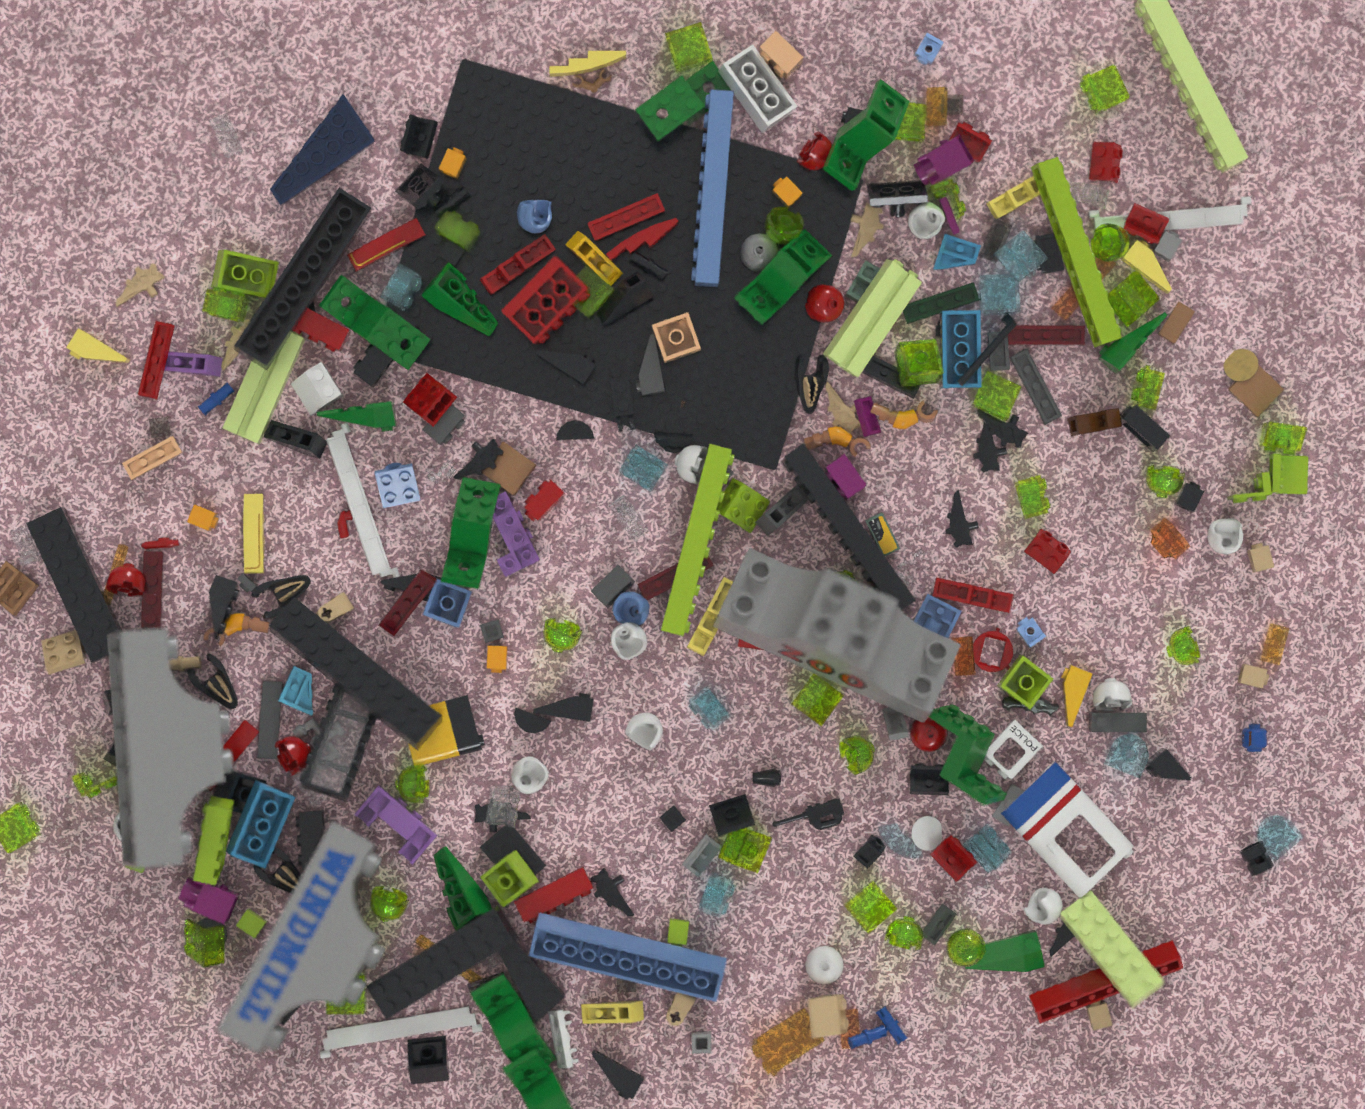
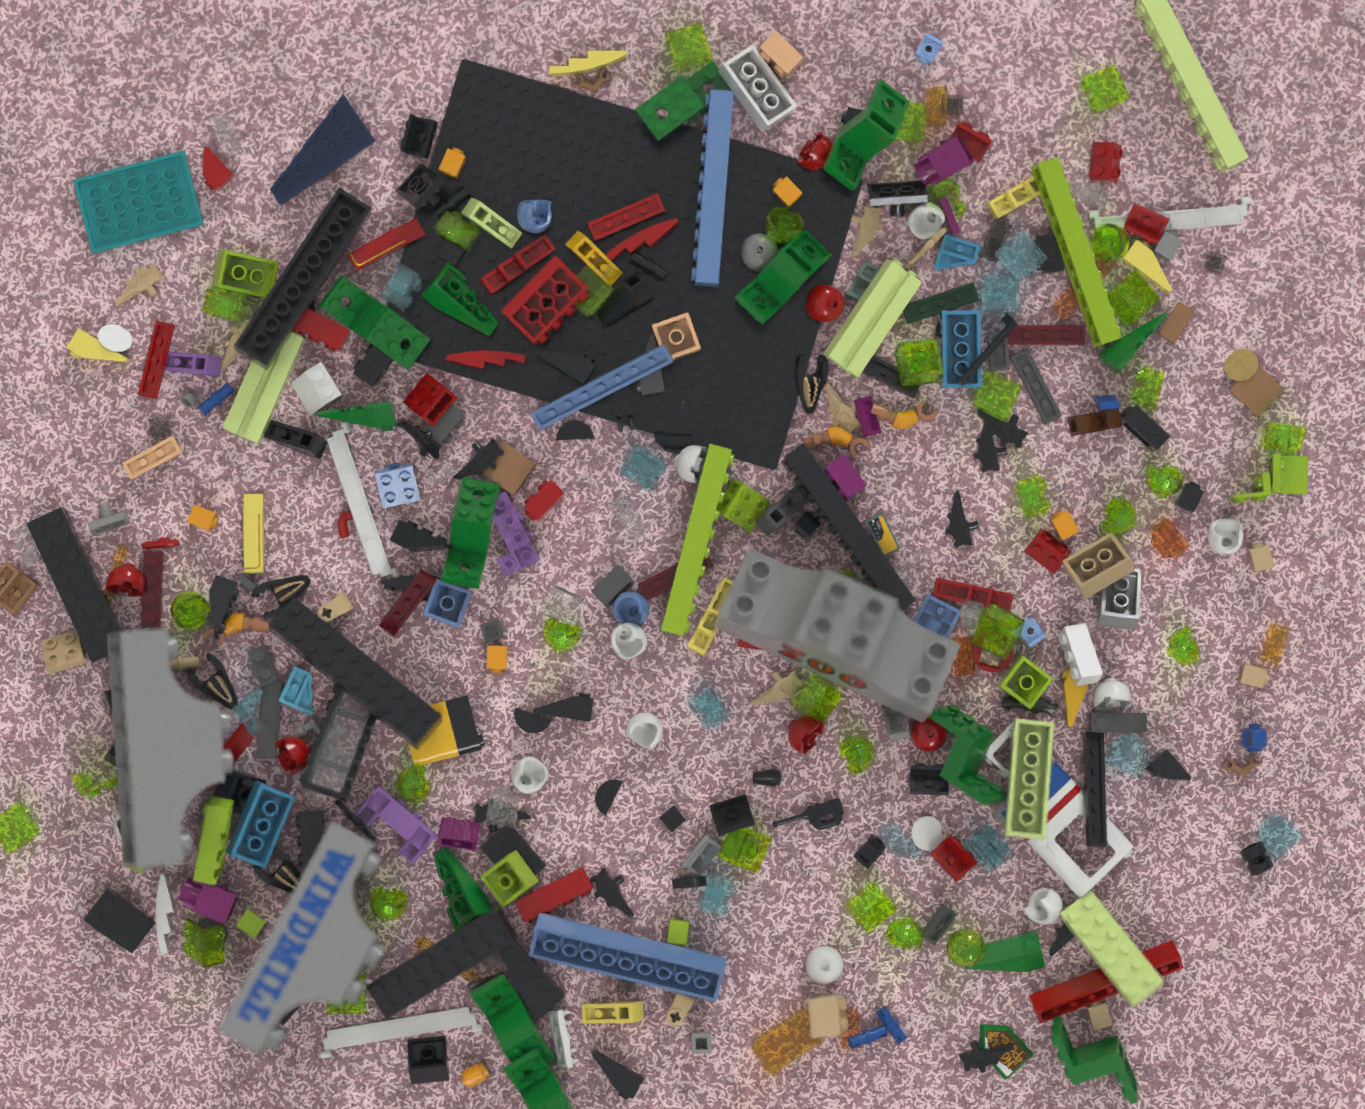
none -> teal plate [73,151,204,254]
none -> black slope [83,888,156,953]
none -> light grey tile [88,504,130,535]
none -> white sticker [98,324,132,352]
none -> white slope [156,873,176,955]
none -> clear neon green cylinder [170,591,210,630]
none -> light grey hinge [180,391,197,408]
none -> red slope [203,146,235,192]
none -> clear light blue bracket [232,687,267,738]
none -> dark grey plate [247,645,279,688]
none -> black piece [335,800,375,842]
none -> black slope [390,520,453,552]
none -> black piece [397,421,441,459]
none -> magenta brick [438,817,480,851]
none -> red slope [446,350,527,370]
none -> light orange brick [460,1062,490,1088]
none -> yellowish green slope [461,197,522,249]
none -> medium blue plate [531,343,674,430]
none -> clear bracket [540,584,587,626]
none -> black tile [595,779,623,816]
none -> black beam [672,876,707,889]
none -> tan piece [750,669,804,706]
none -> red cylinder [788,716,825,754]
none -> black slope [791,511,821,541]
none -> tan piece [904,226,948,270]
none -> clear bracket [958,599,984,636]
none -> black piece [959,1040,1014,1073]
none -> clear neon green slope [972,603,1025,660]
none -> tile [979,1024,1033,1080]
none -> yellowish green brick [1004,719,1054,840]
none -> light orange brick [1050,510,1079,541]
none -> green bracket [1050,1016,1138,1105]
none -> white brick [1059,623,1103,686]
none -> tan brick [1062,532,1135,599]
none -> black plate [1083,732,1107,848]
none -> blue slope [1094,394,1120,410]
none -> light grey slope [1097,568,1142,630]
none -> clear neon green cylinder [1100,496,1137,535]
none -> clear smoke tile [1203,250,1227,275]
none -> medium nougat arm [1222,754,1263,776]

